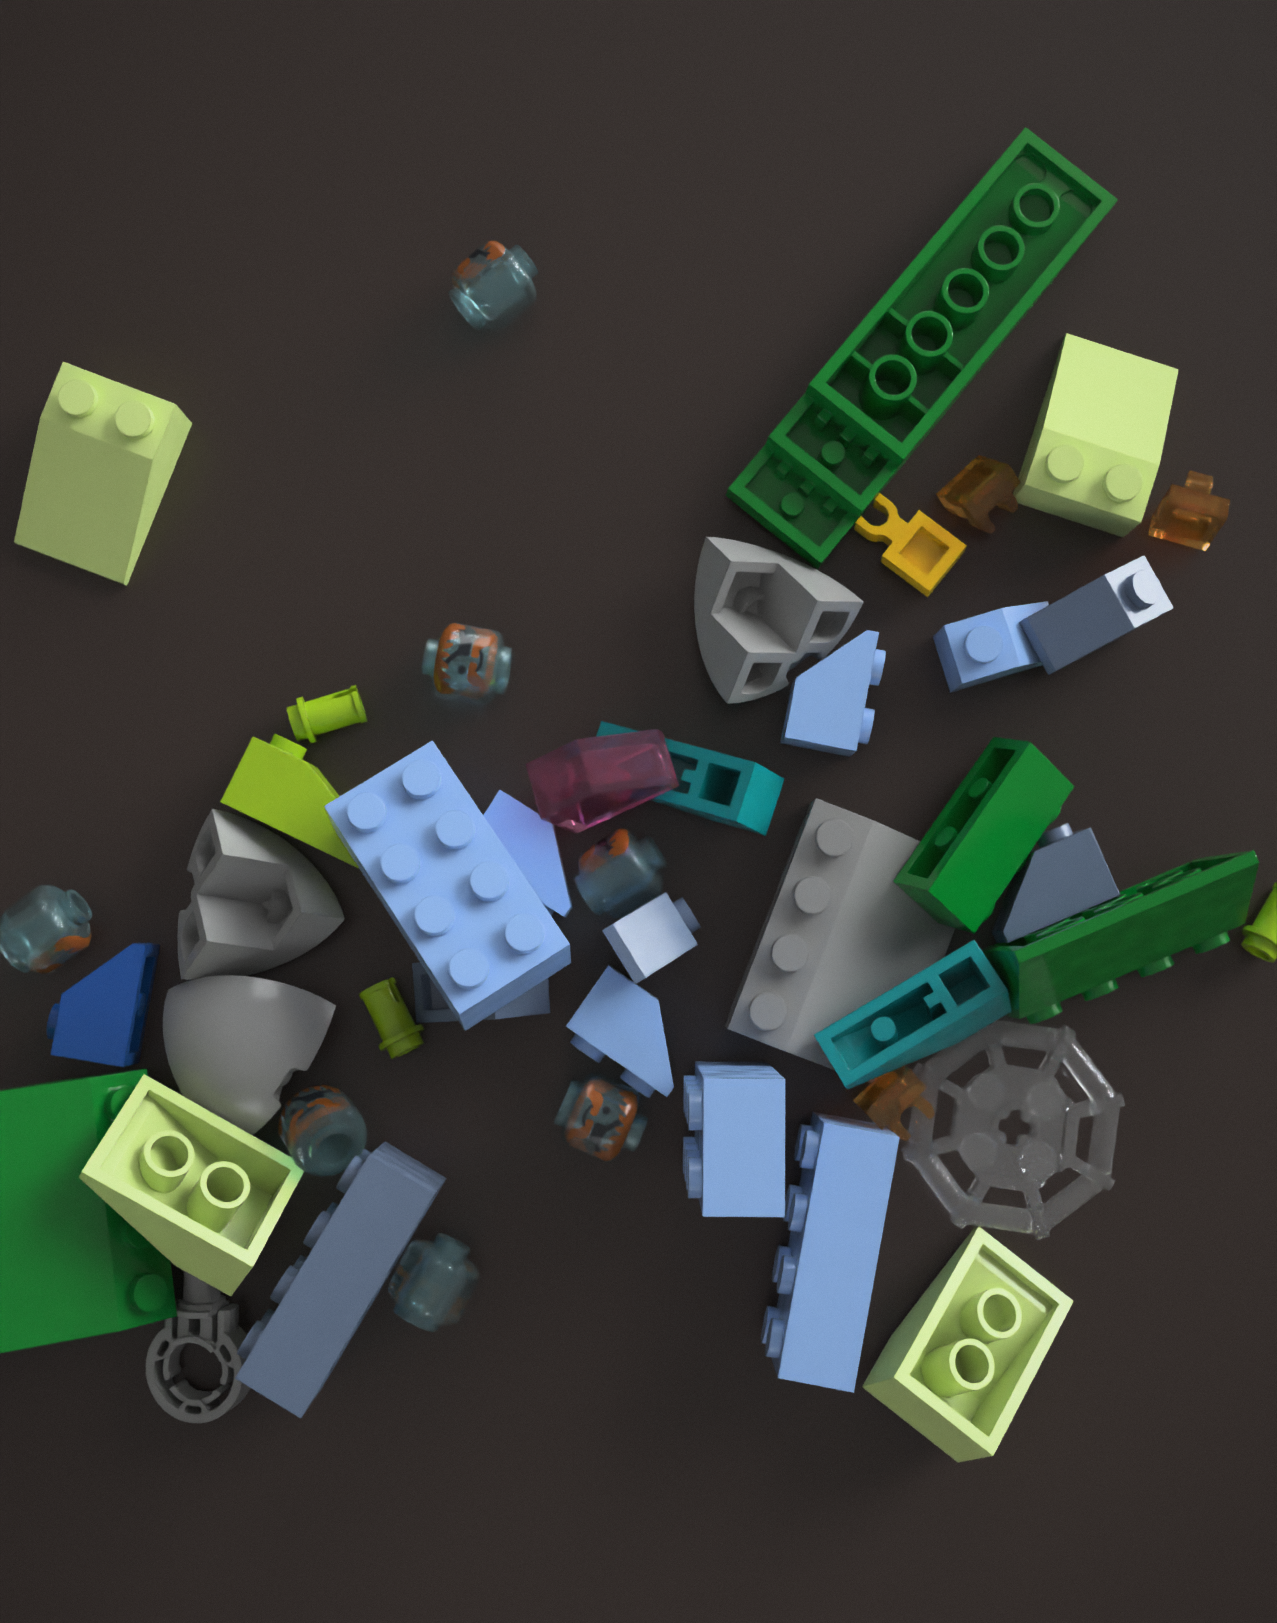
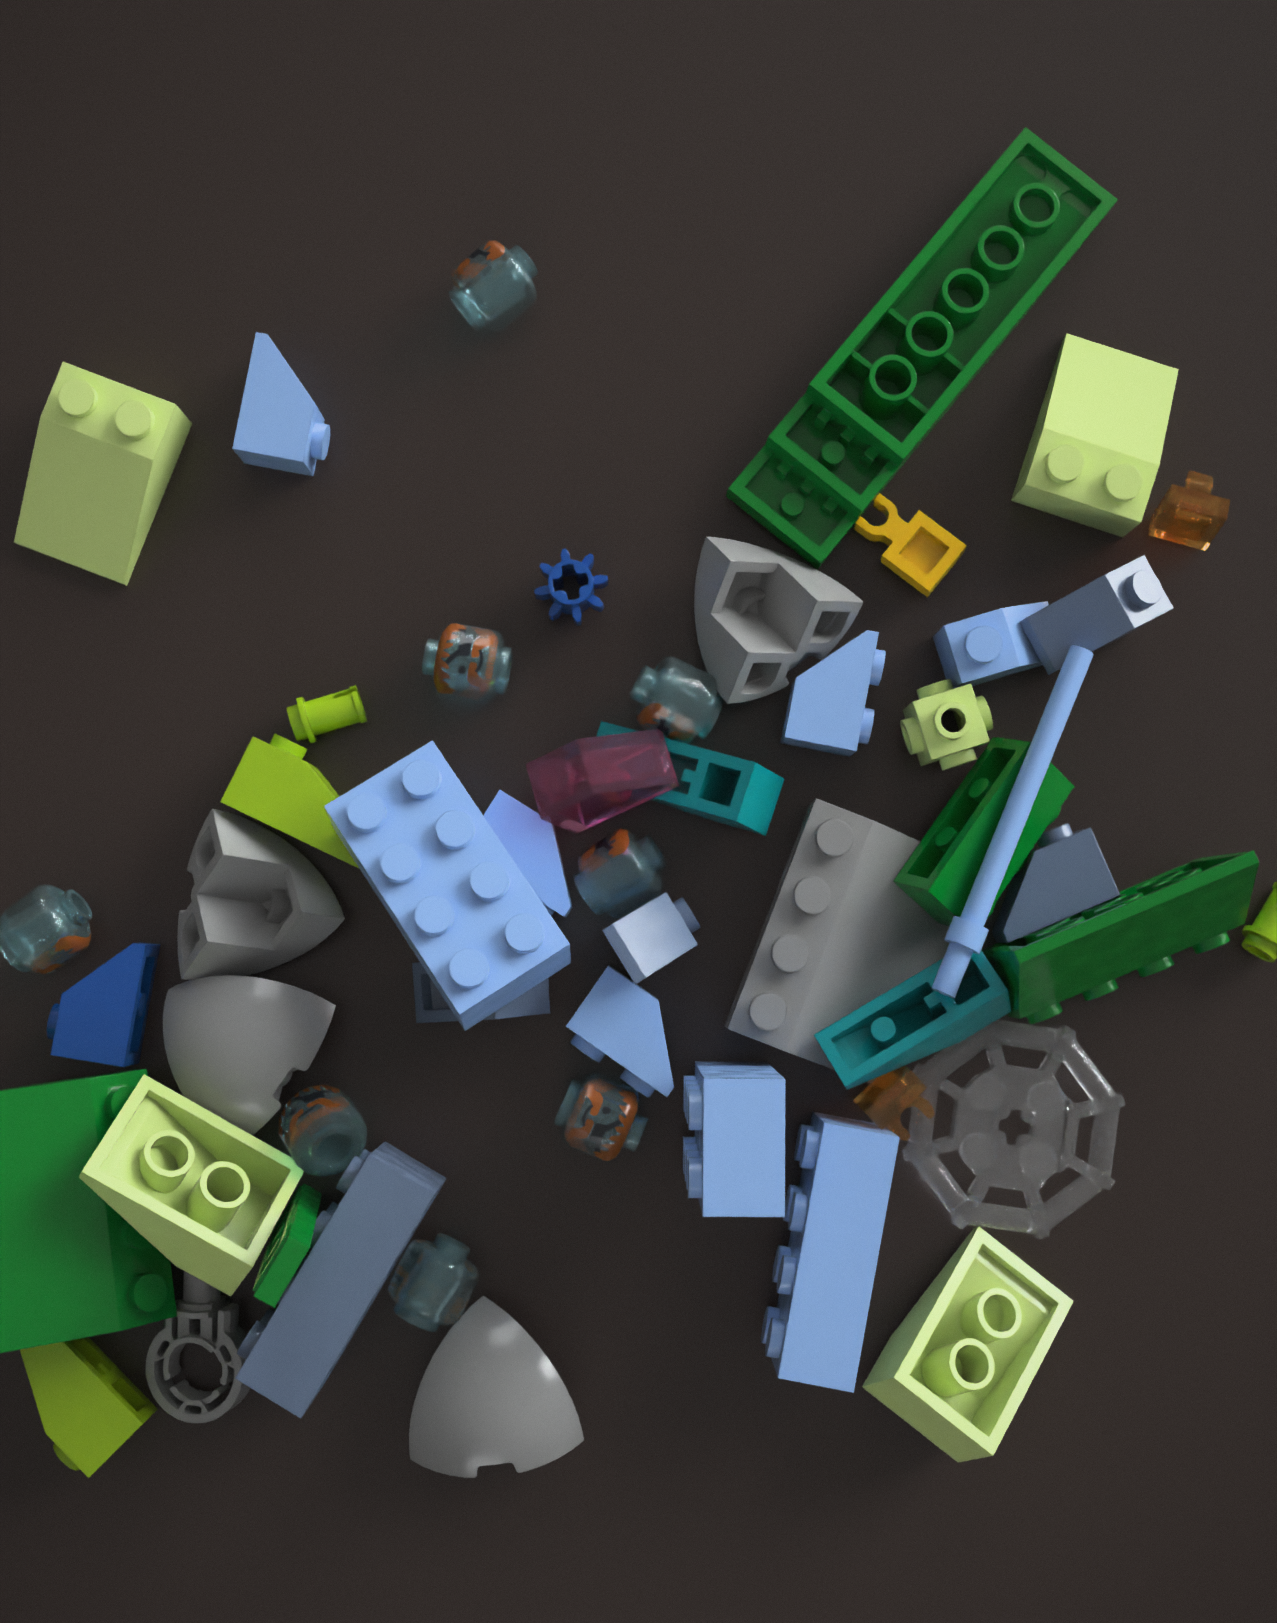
lime pin [359,977,425,1060] -> none
clear orange tile [936,455,1021,534] -> none
none -> lime slope [20,1337,158,1478]
none -> light blue slope [232,332,330,476]
none -> green tile [252,1184,322,1308]
none -> light grey brick [409,1296,584,1478]
none -> blue gear [534,548,609,626]
none -> clear light blue head [630,656,724,744]
none -> yellowish green brick [900,679,993,771]
none -> light blue bar [931,645,1094,998]

